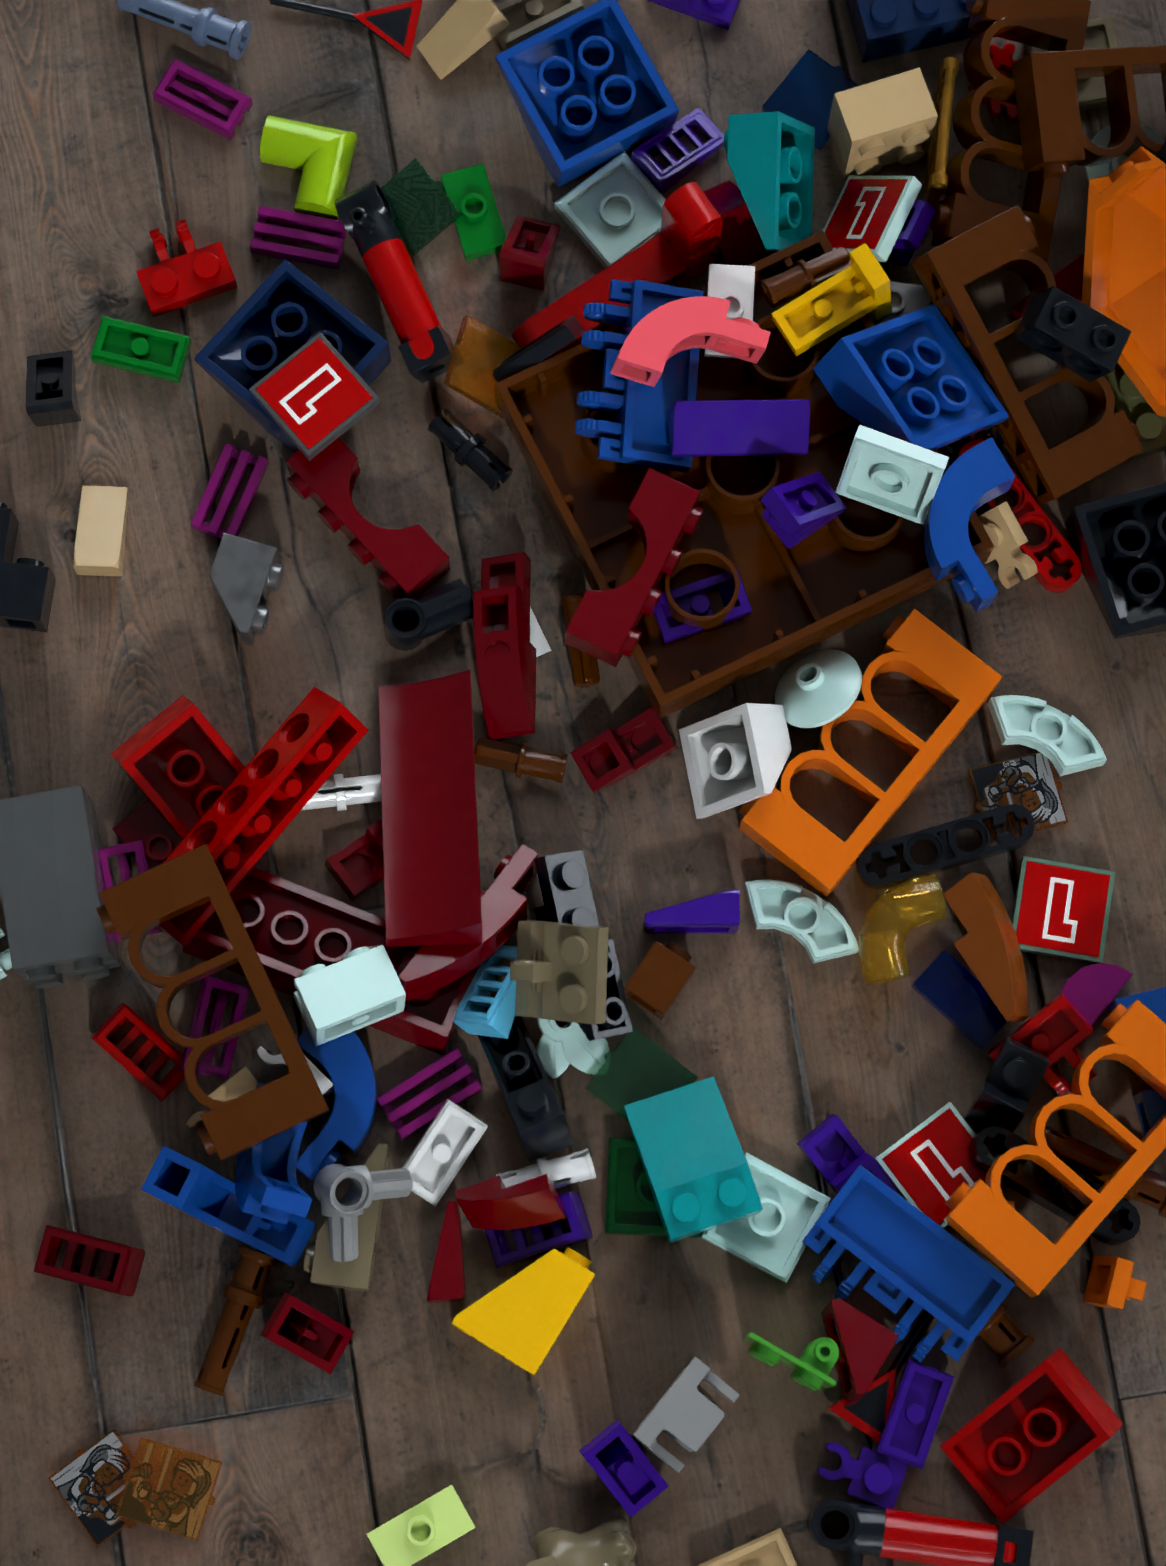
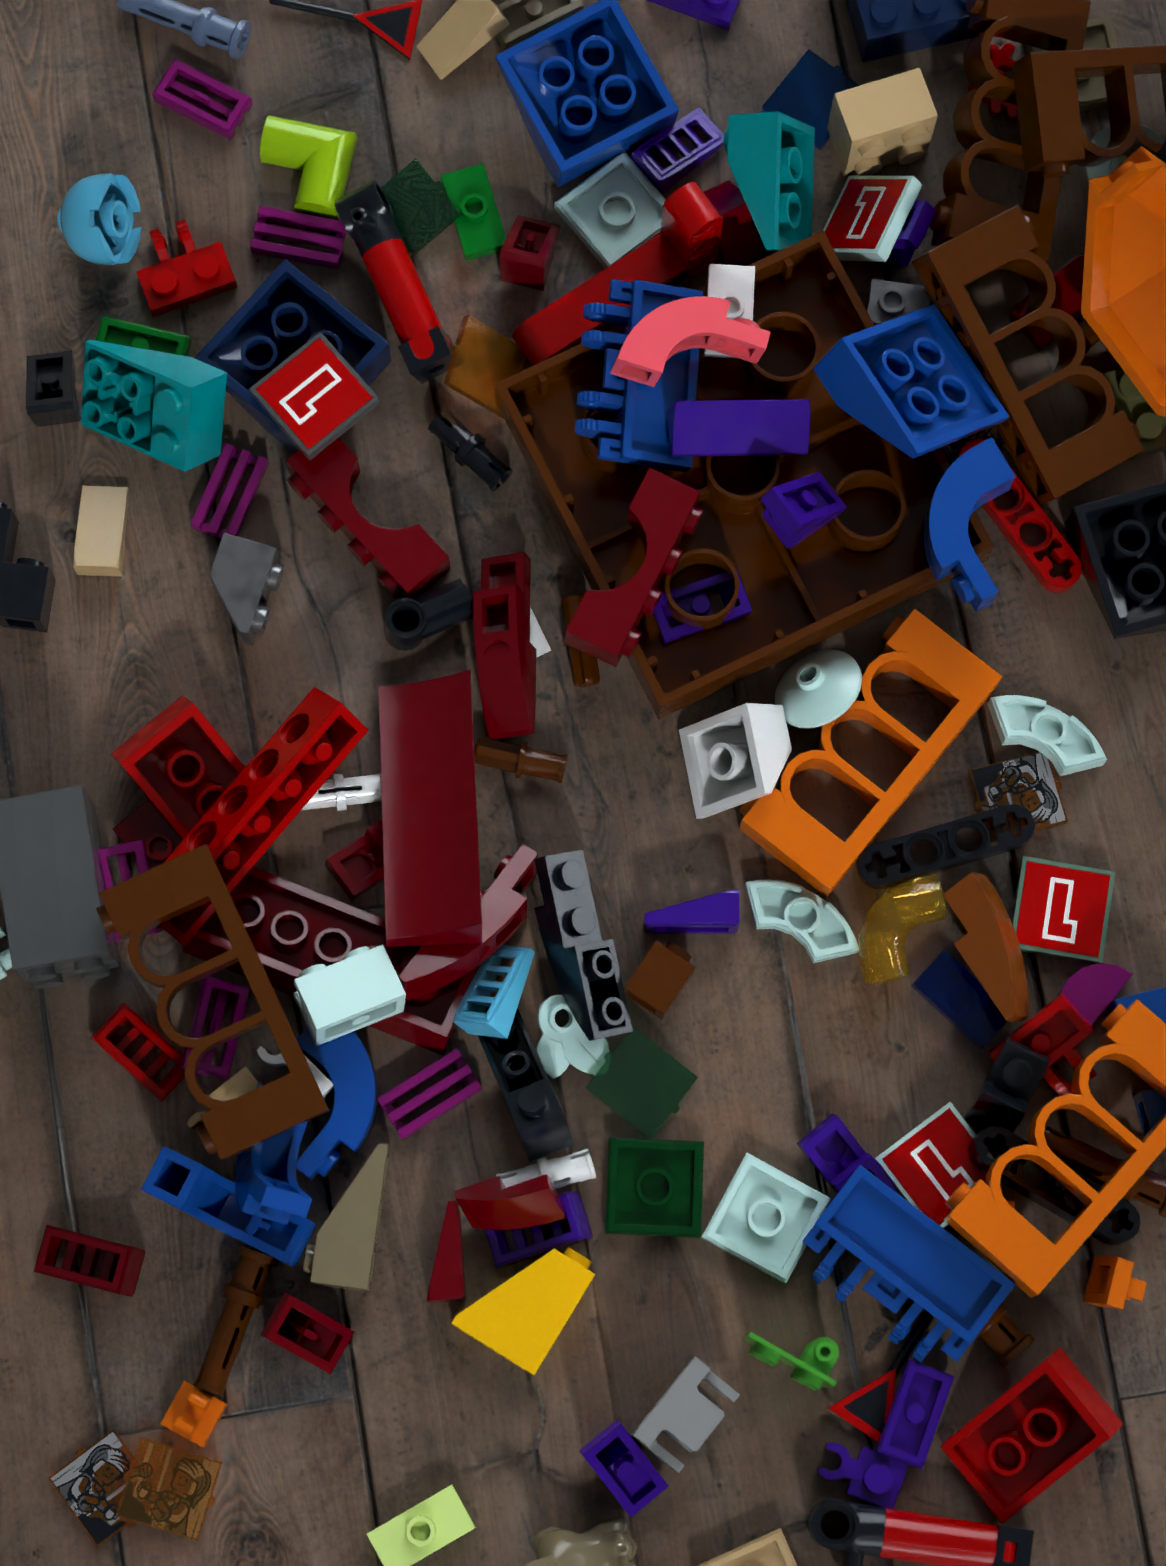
light grey axle [313,1164,413,1262] -> none
white plate [402,1099,488,1206] -> none
black tile [492,316,583,382] -> none
dark tan hinge [510,920,609,1025] -> none
dark red slope [570,707,678,793] -> none
teal slope [623,1076,763,1243] -> none
reddish brown axle [761,247,851,308] -> none
yellow bracket [771,243,892,357] -> none
dark red slope [821,1299,899,1406] -> none
light aqua tile [836,425,949,525] -> none
pearl gold window [923,57,959,208] -> none
tan plate [978,501,1038,589] -> none
black brick [1013,286,1132,382] -> none
none -> medium azure cylinder [57,173,141,265]
none -> teal slope [81,340,227,472]
none -> orange tile [160,1380,228,1447]

